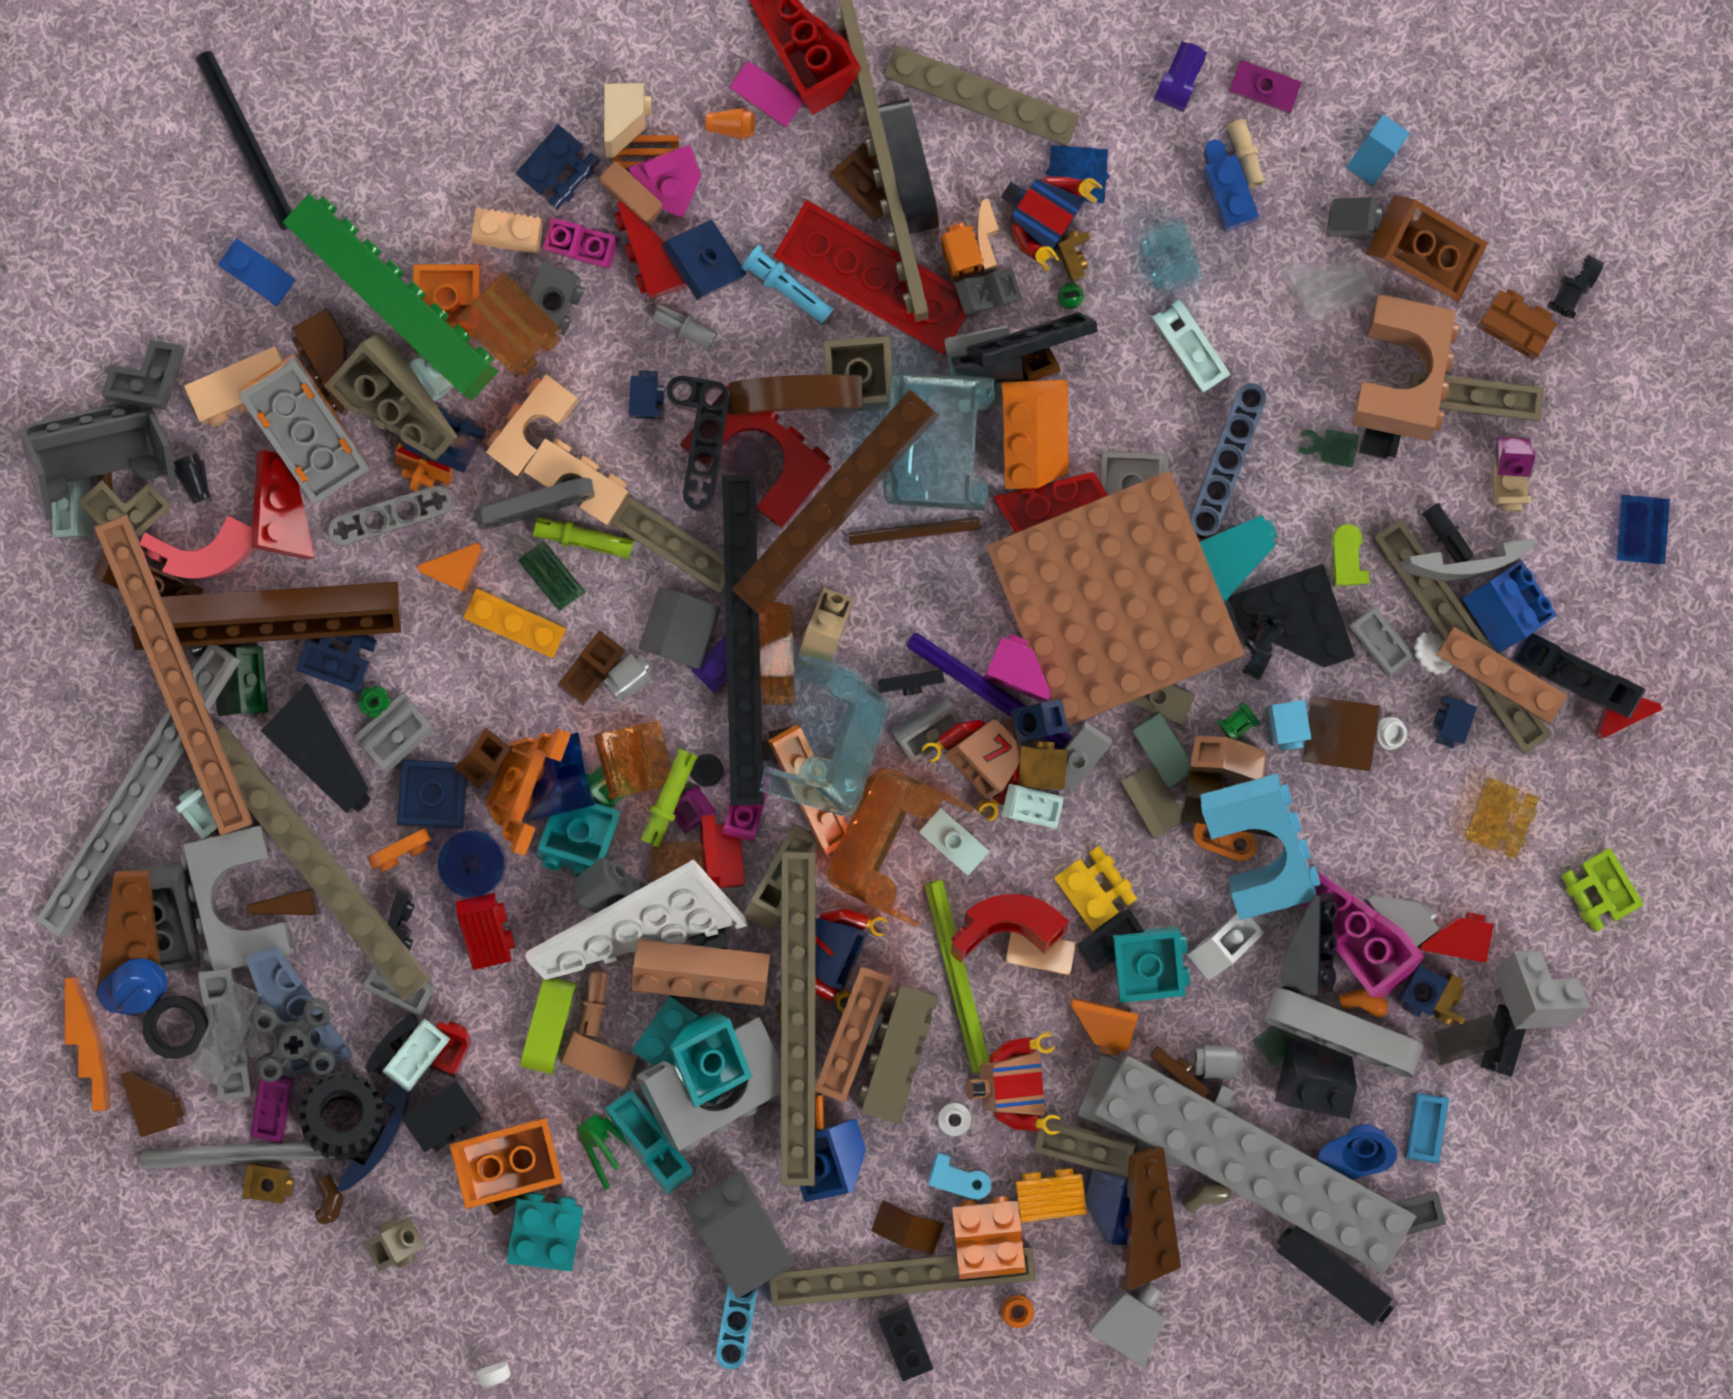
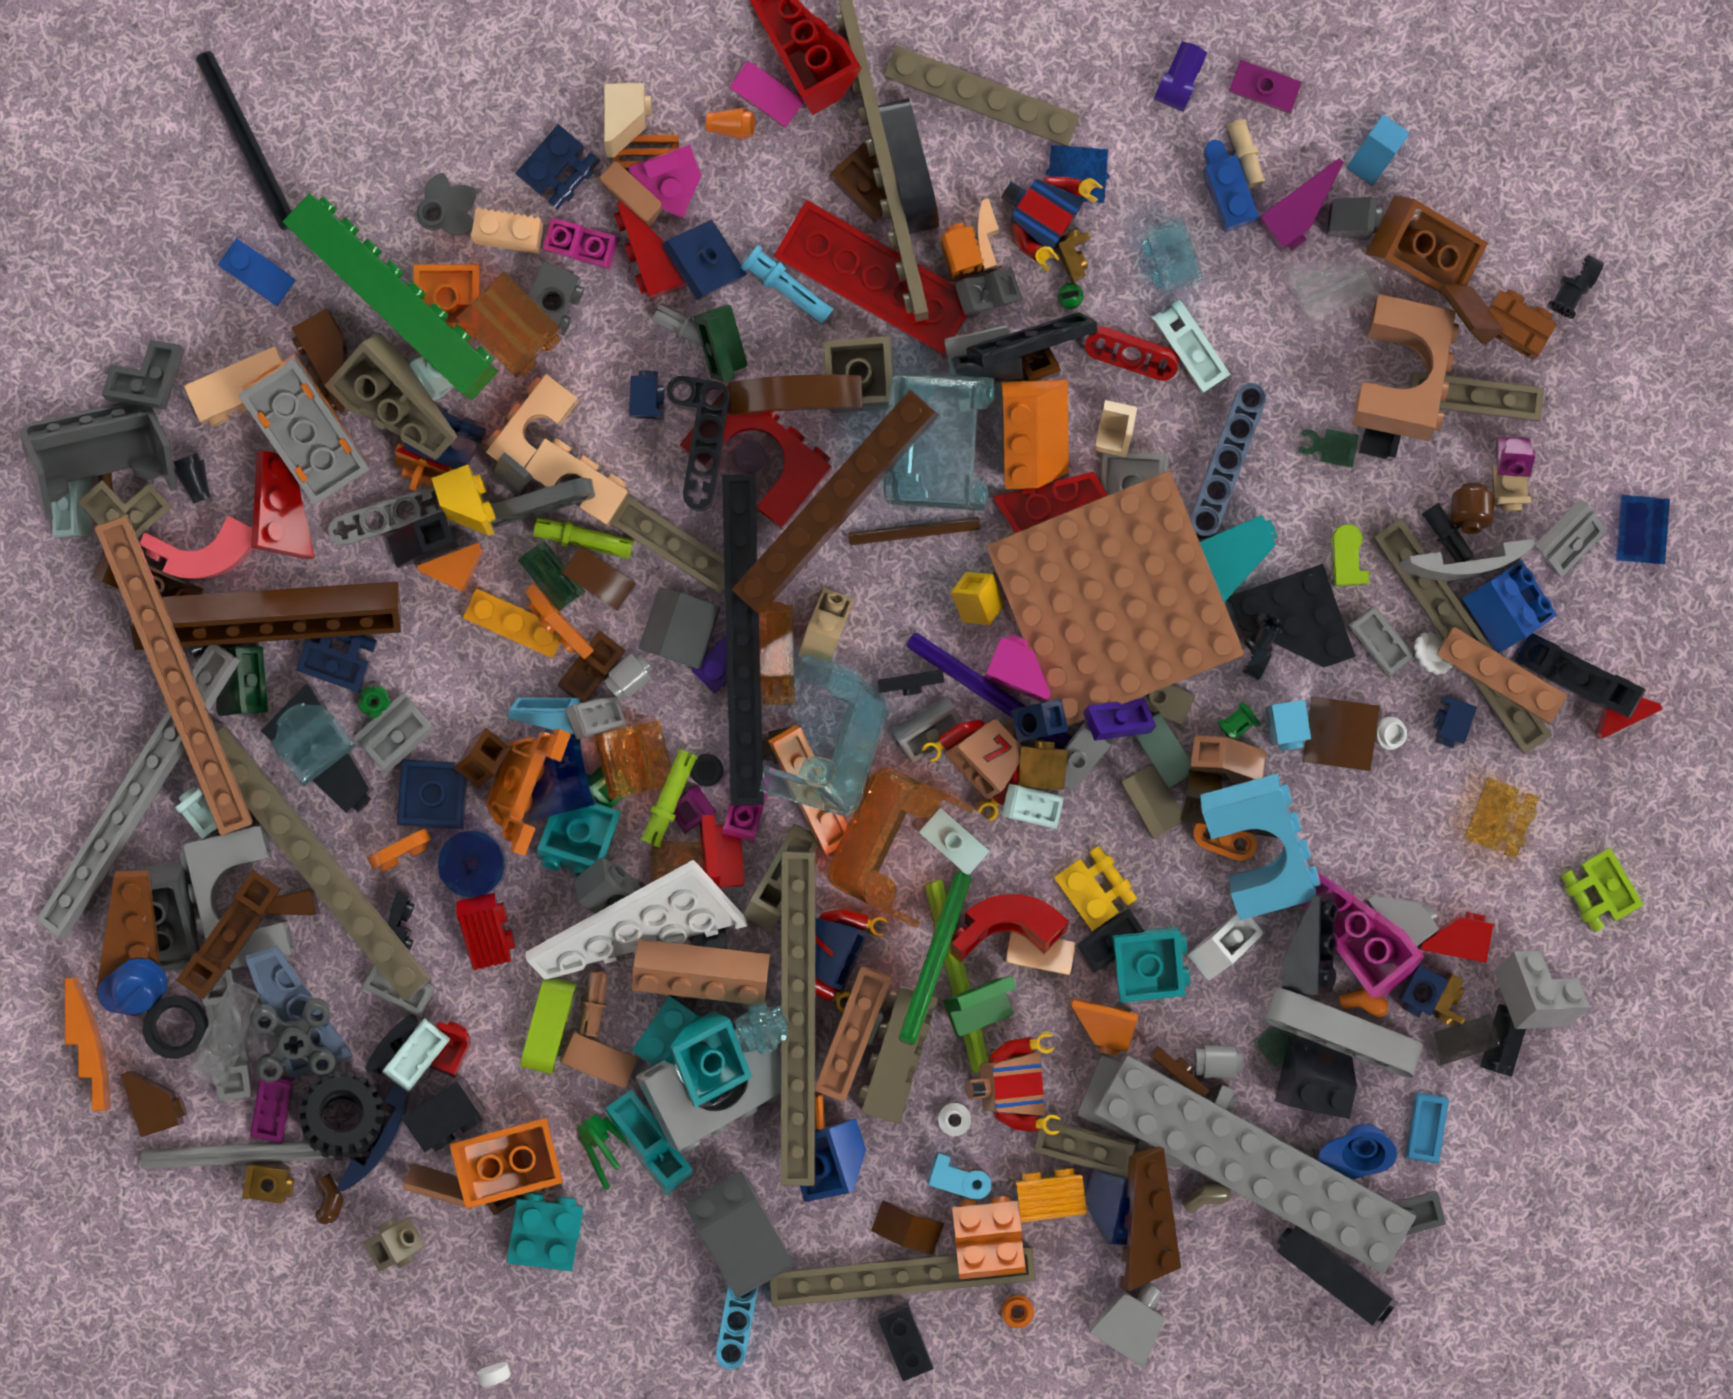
none -> reddish brown slope [176,870,281,999]
none -> clear light blue slope [273,703,356,787]
none -> black slope [386,511,460,568]
none -> nougat slope [403,1163,465,1207]
none -> dark grey plate [416,173,477,235]
none -> yellow slope [431,464,496,536]
none -> dark grey slope [493,452,533,497]
none -> medium azure slope [508,698,580,734]
none -> orange plate [524,583,594,659]
none -> reddish brown slope [562,546,636,611]
none -> light grey plate [566,695,627,740]
none -> dark green panel [694,304,747,382]
none -> clear light blue brick [735,1002,788,1054]
none -> green axle [898,871,972,1045]
none -> green panel [943,976,1017,1037]
none -> yellow panel [950,572,1004,625]
none -> dark purple plate [1083,698,1156,741]
none -> red beam [1085,326,1179,381]
none -> tan panel [1094,400,1137,457]
none -> magenta slope [1258,157,1344,252]
none -> reddish brown slope [1440,285,1503,345]
none -> reddish brown head [1451,483,1495,534]
none -> light grey plate [1535,499,1607,578]

